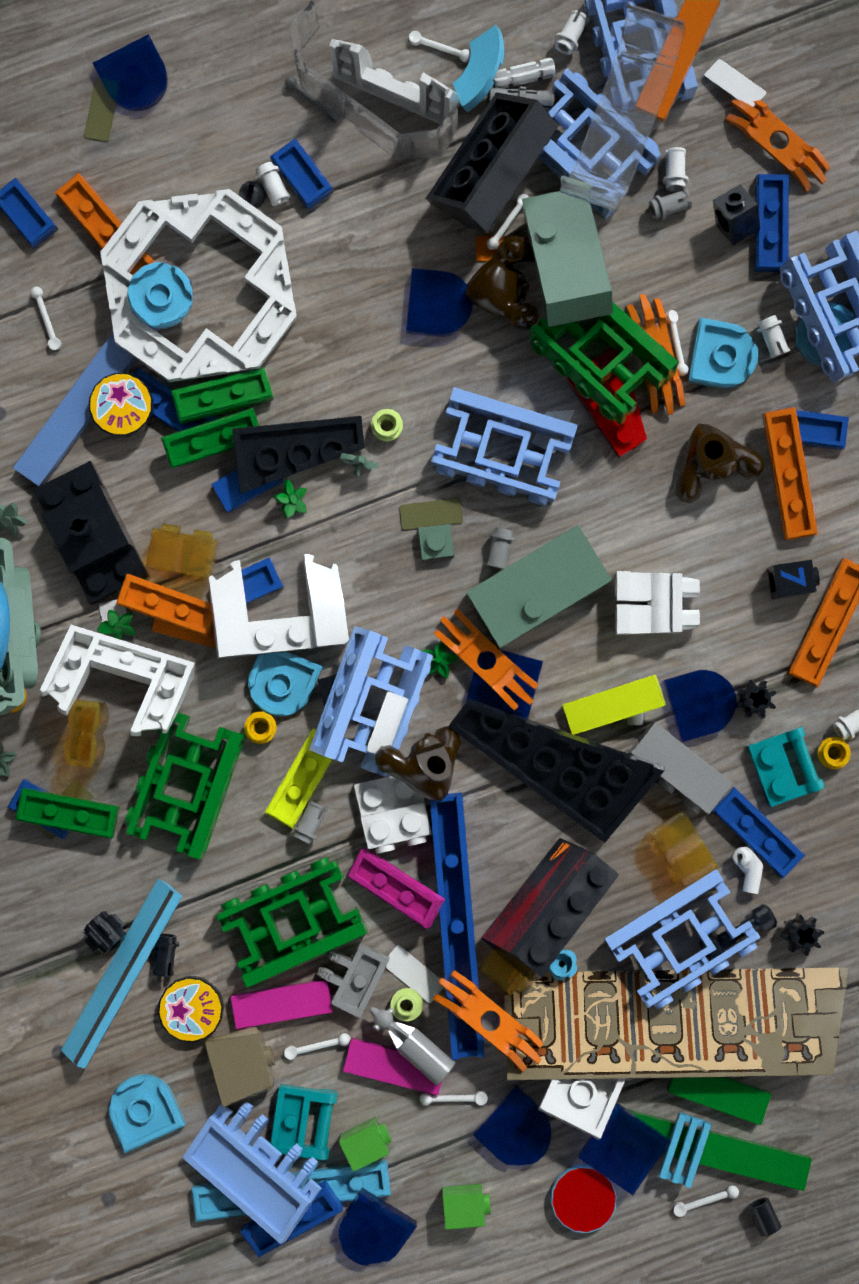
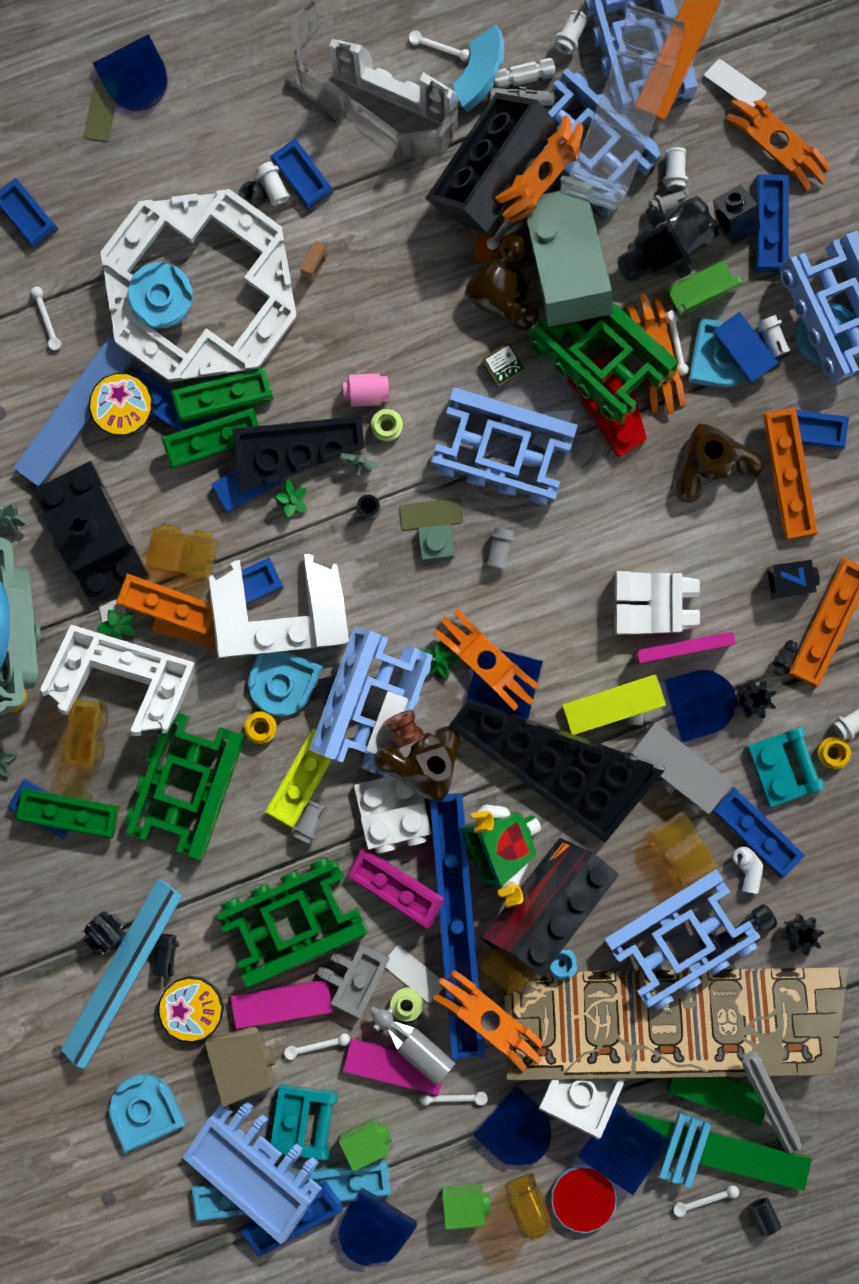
orange tile [54,173,154,275] -> none
clear blue tile [406,268,473,337] -> none
sand green brick [465,525,612,649] -> none
none -> medium nougat tile [300,241,328,282]
none -> bright pink brick [342,373,389,407]
none -> black hinge [357,494,381,521]
none -> copper wheel [383,709,424,748]
none -> torso [461,804,541,908]
none -> tile [482,342,526,388]
none -> orange piece [495,115,583,223]
none -> clear yellow brick [504,1173,552,1240]
none -> black piece [617,196,719,281]
none -> dark pink tile [634,632,736,664]
none -> bright green panel [665,260,742,319]
none -> blue tile [712,312,778,384]
none -> light grey axle [740,1051,802,1153]
none -> black piece [772,640,797,676]

